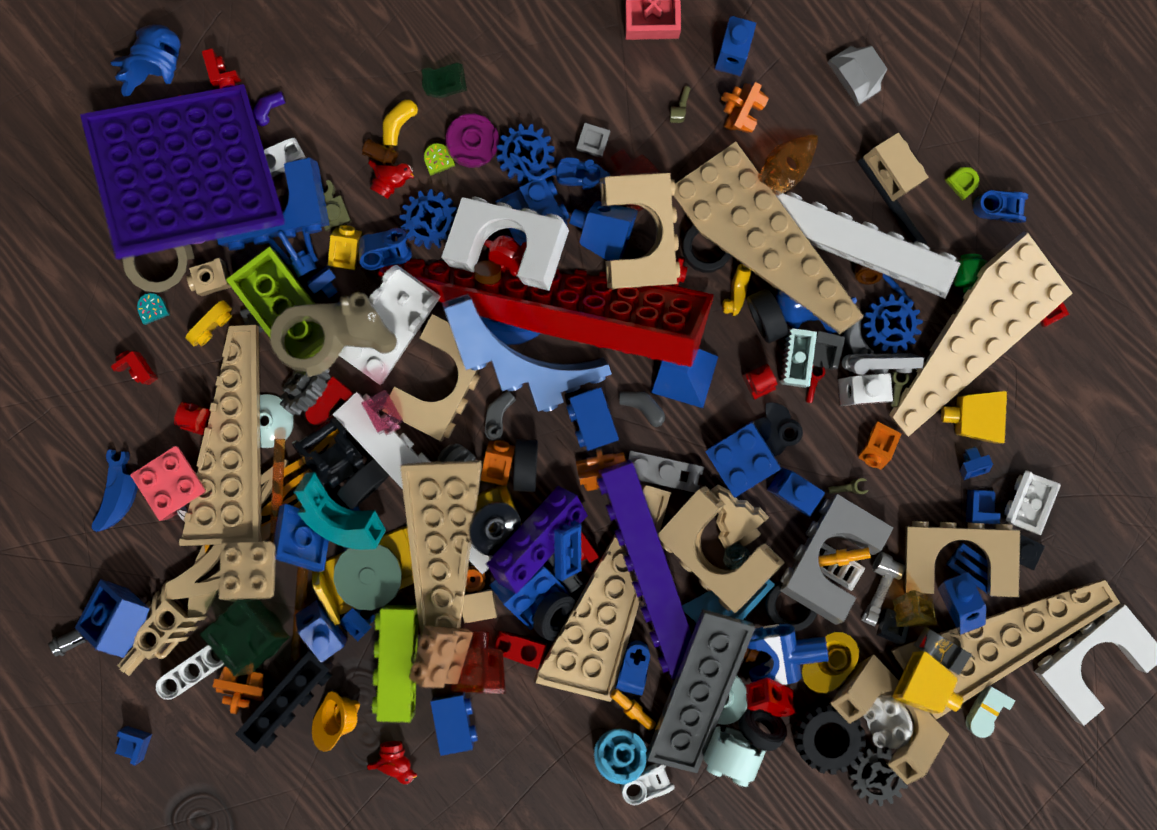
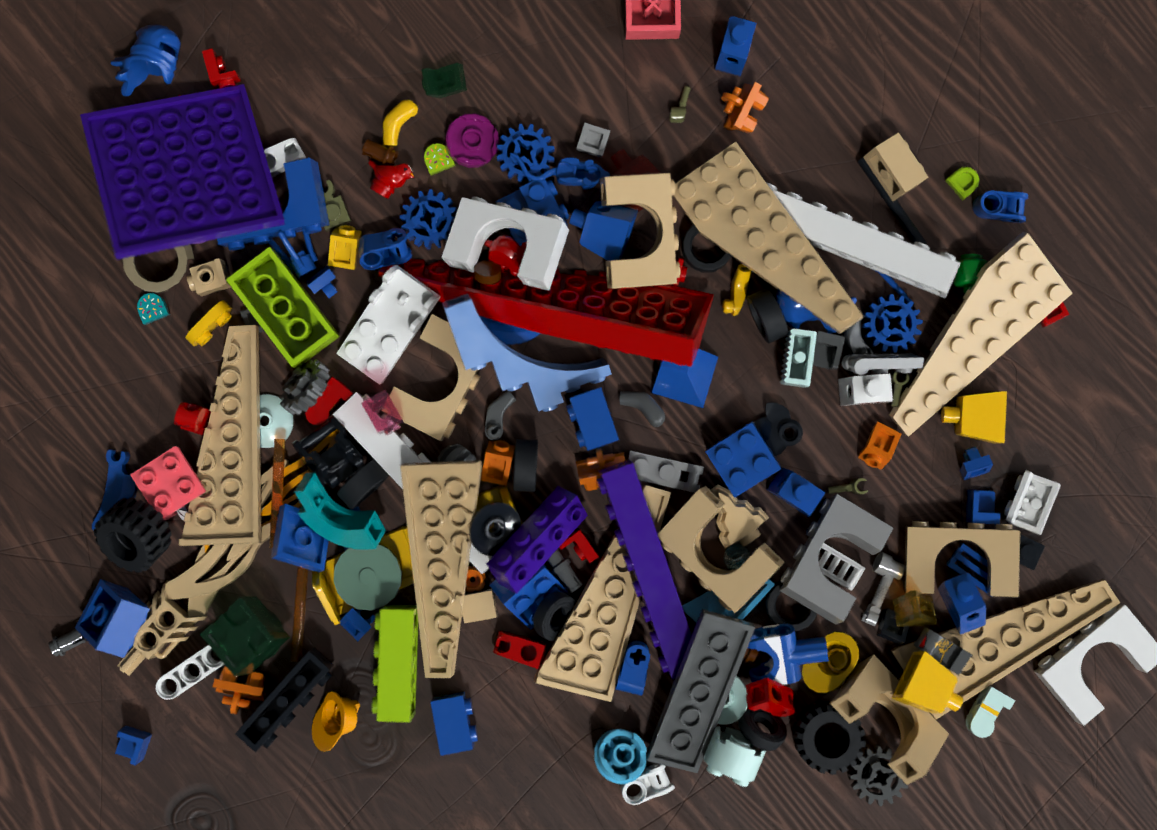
red bracket [111,350,158,385] -> none
tan bracket [219,542,275,602] -> none
dark purple arm [252,91,286,126] -> none
dark tan animal [270,292,397,377] -> none
blue torso [295,599,348,662] -> none
red animal [367,741,417,784] -> none
medium nougat plate [409,626,473,688] -> none
clear red torso [451,631,505,694] -> none
blue tile [554,520,581,581] -> none
light orange bar [610,689,656,731] -> none
red leg [742,364,778,400] -> none
clear orange piece [758,135,818,196] -> none
red hand [806,364,825,403] -> none
light orange bar [818,547,871,567] -> none
light grey slope [828,46,888,107] -> none
reddish brown tile [855,264,883,285] -> none
white dish [864,695,912,749] -> none
none -> black tyre [94,497,172,573]

